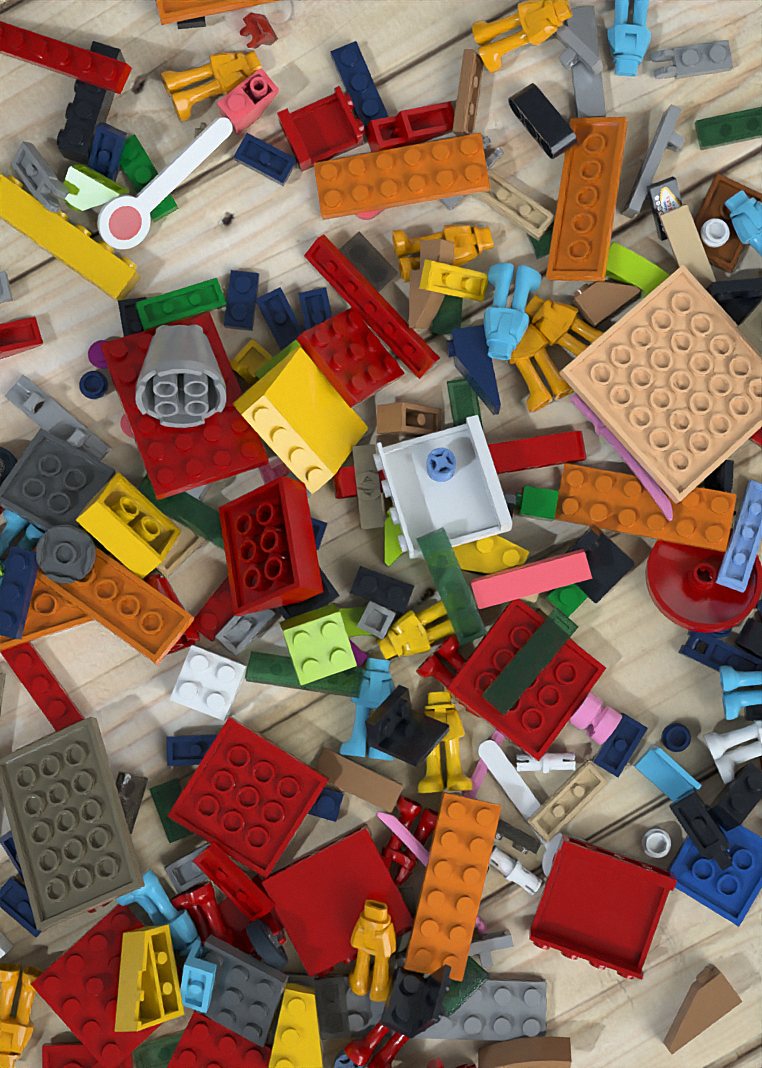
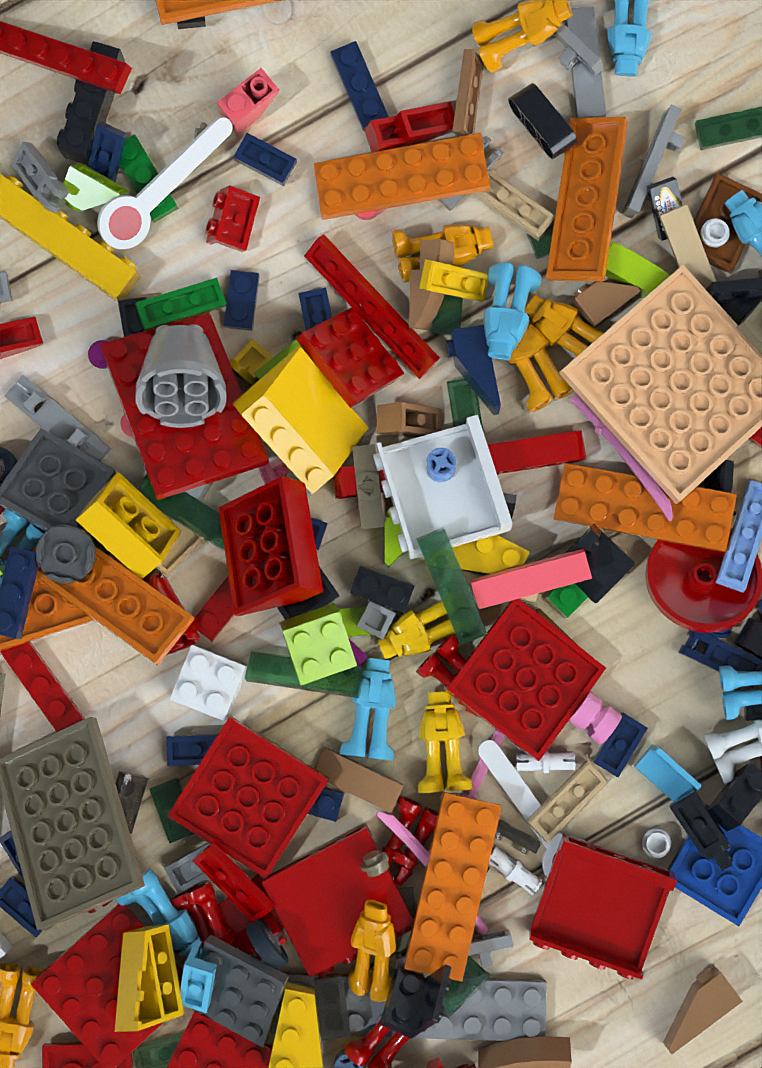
dark blue plate [79,371,108,400] -> none
light orange piece [160,51,262,123] -> none
light grey plate [215,609,276,656] -> none
clear red tile [240,12,278,49] -> none
dark blue plate [255,287,303,351] -> none
red panel [277,86,366,172] -> none
clear smoke plate [339,231,398,292] -> none
black bracket [365,685,450,767] -> none
clear green tile [481,608,579,716] -> none
green brick [515,486,559,522] -> none
light grey hinge [651,40,733,79] -> none
dark blue plate [661,723,691,752] -> none
none -> red bracket [205,185,260,252]
none -> dark tan plate [360,850,389,877]

